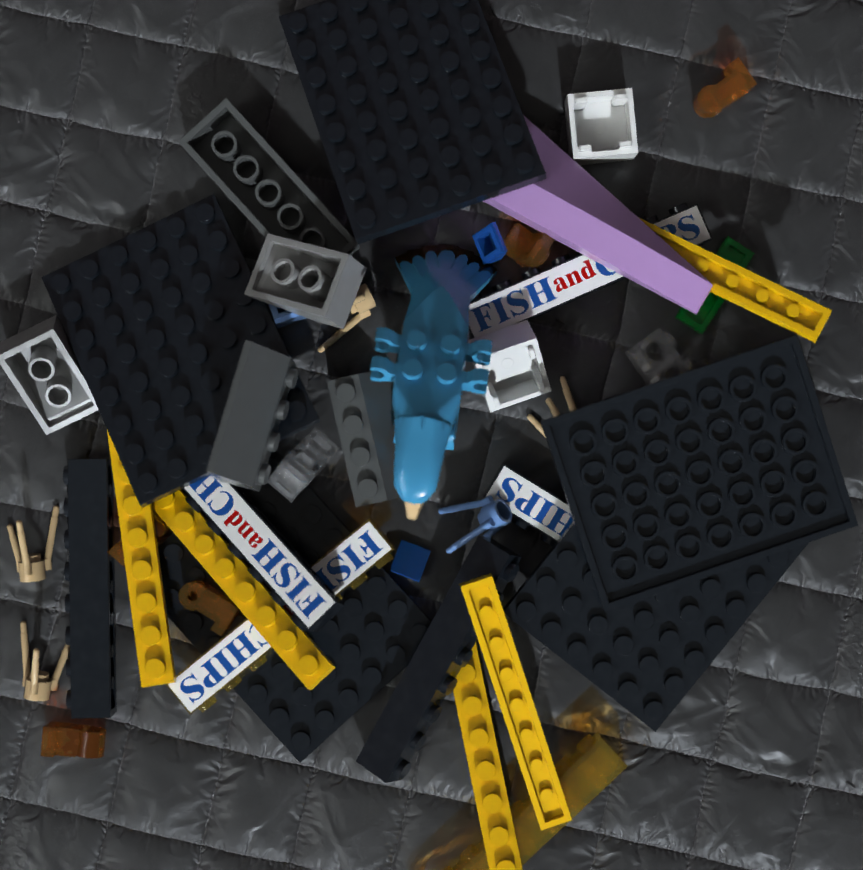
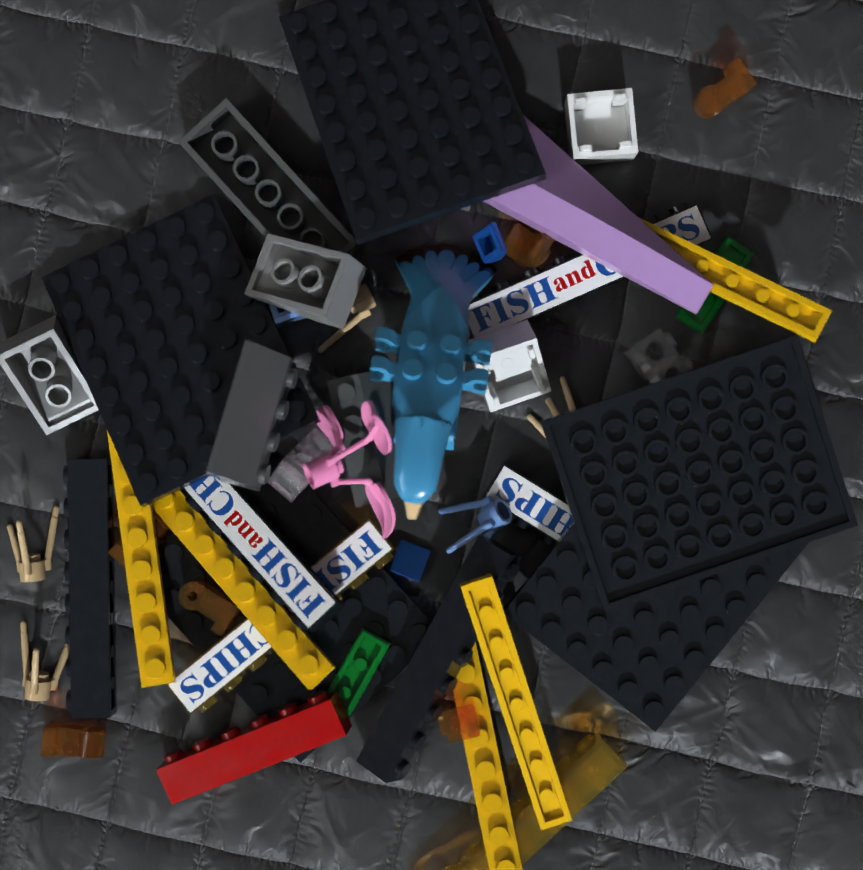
none -> red brick [156,690,352,805]
none -> bright pink plant [303,400,396,539]
none -> green tile [326,627,391,718]
none -> clear orange bracket [438,704,480,744]

